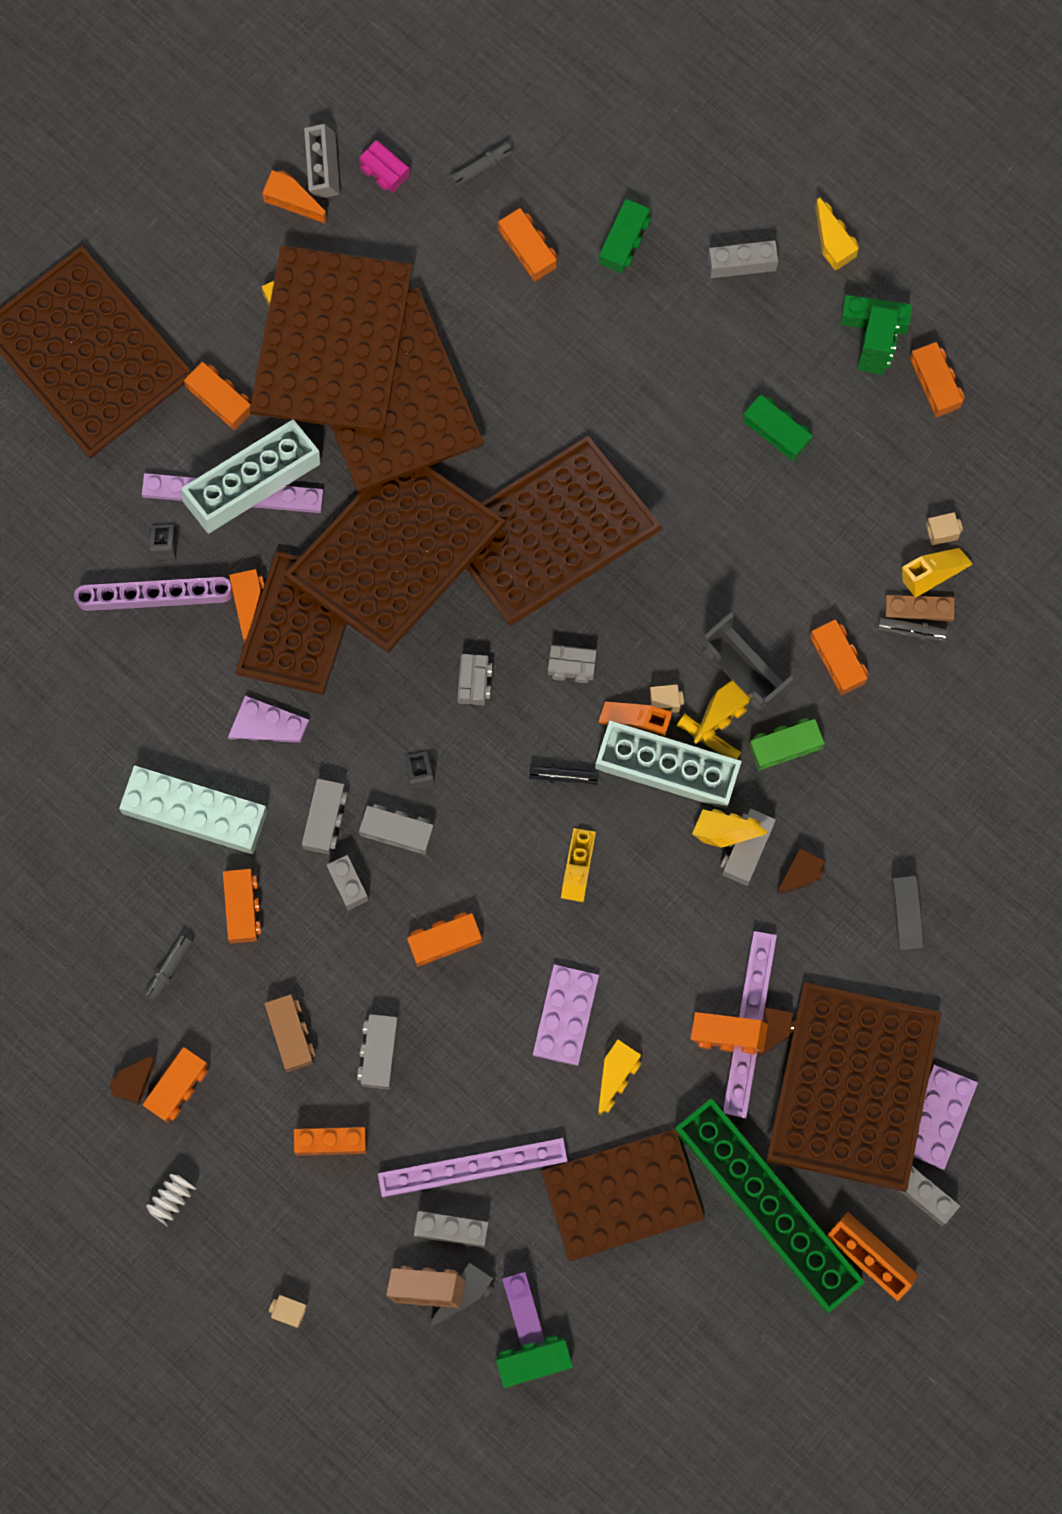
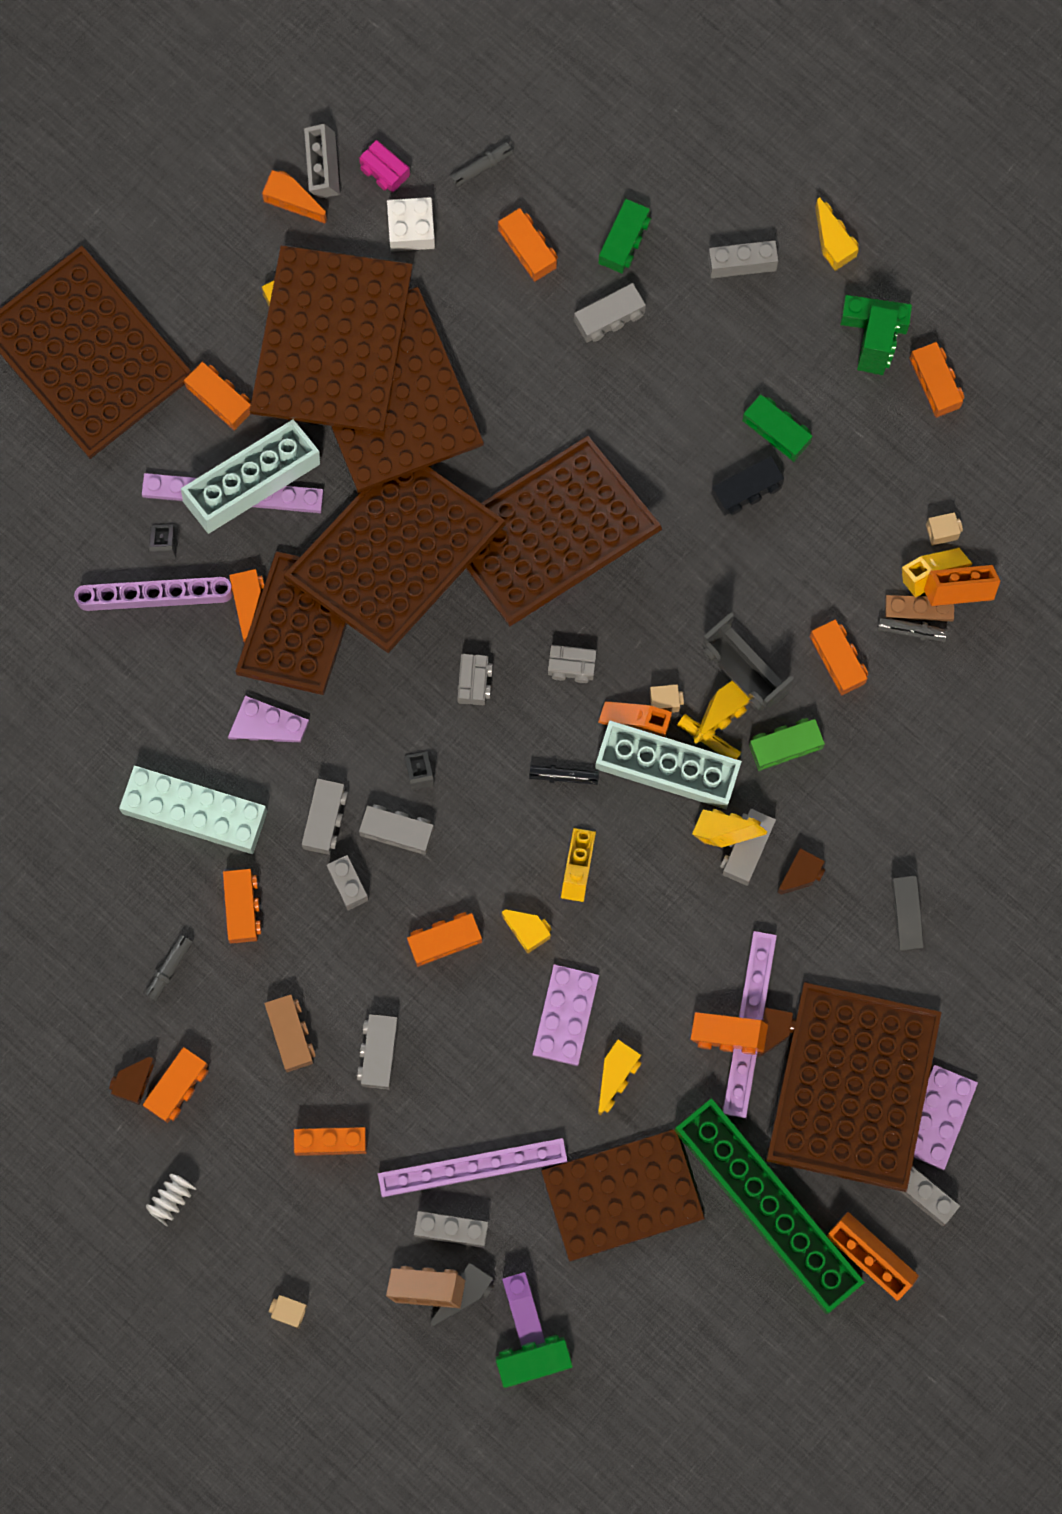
none -> white brick [387,197,435,252]
none -> yellow slope [502,909,552,954]
none -> light grey brick [574,283,646,343]
none -> black brick [711,456,784,516]
none -> orange brick [924,565,1000,606]

